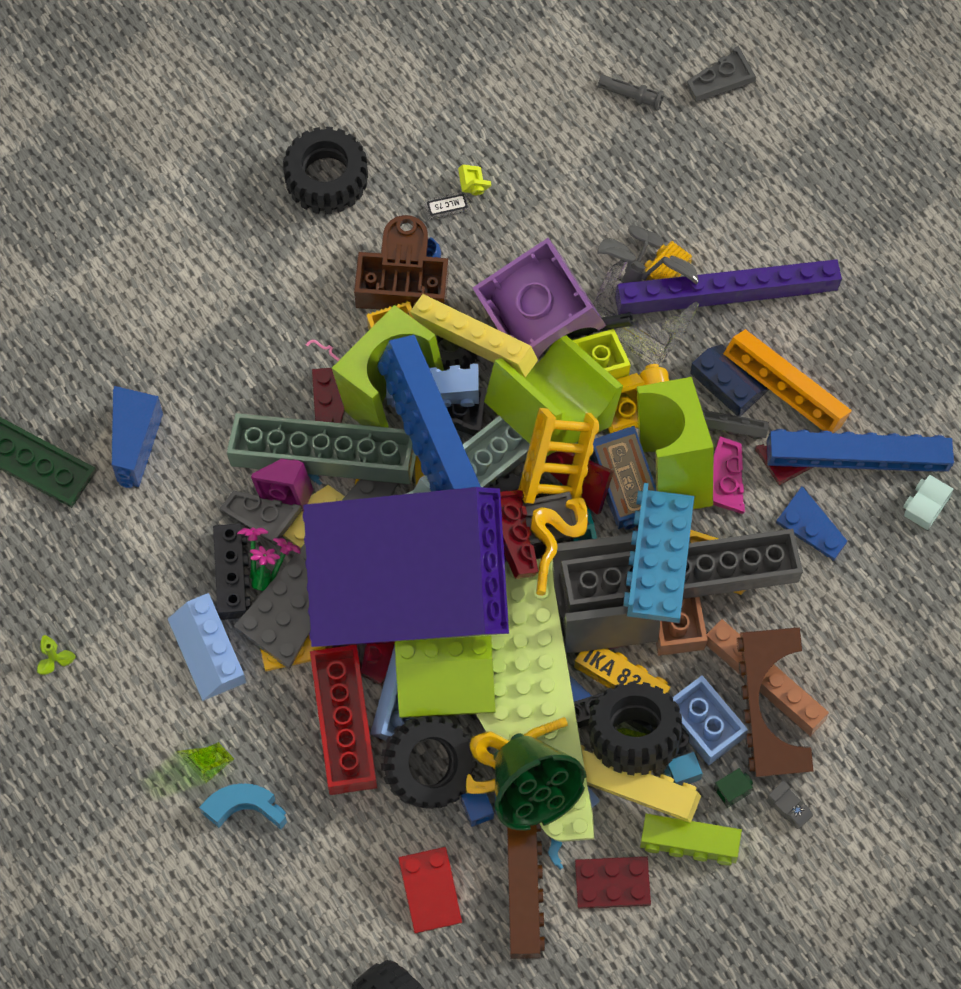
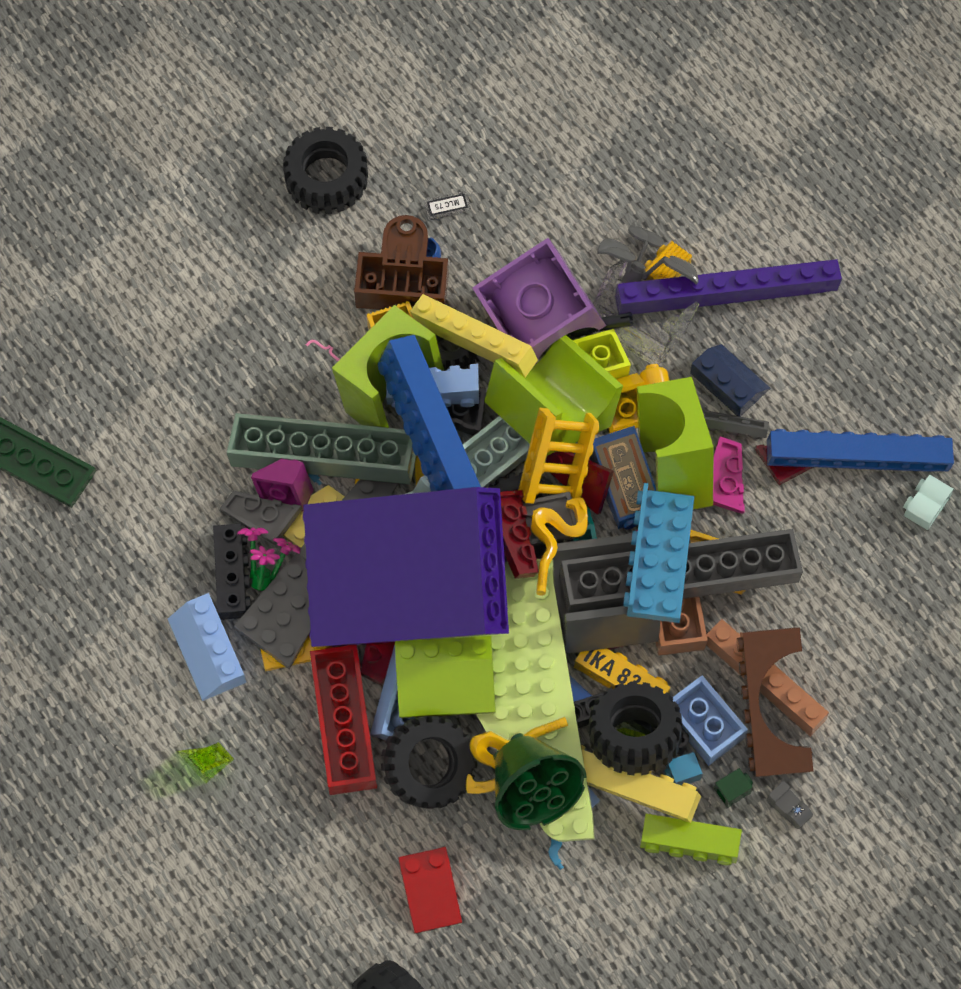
lime plant [37,635,76,675] -> none
blue slope [112,386,163,488] -> none
dark azure arch [199,783,287,829] -> none
dark red wing [312,368,345,423] -> none
neon yellow bracket [458,165,492,196] -> none
blue brick [461,792,494,827] -> none
reddish brown brick [507,823,545,959] -> none
dark red plate [575,856,651,909] -> none
dark grey pin [598,74,664,110] -> none
dark grey wing [687,45,756,102] -> none
light orange brick [723,329,852,433] -> none
blue wing [776,486,847,561] -> none

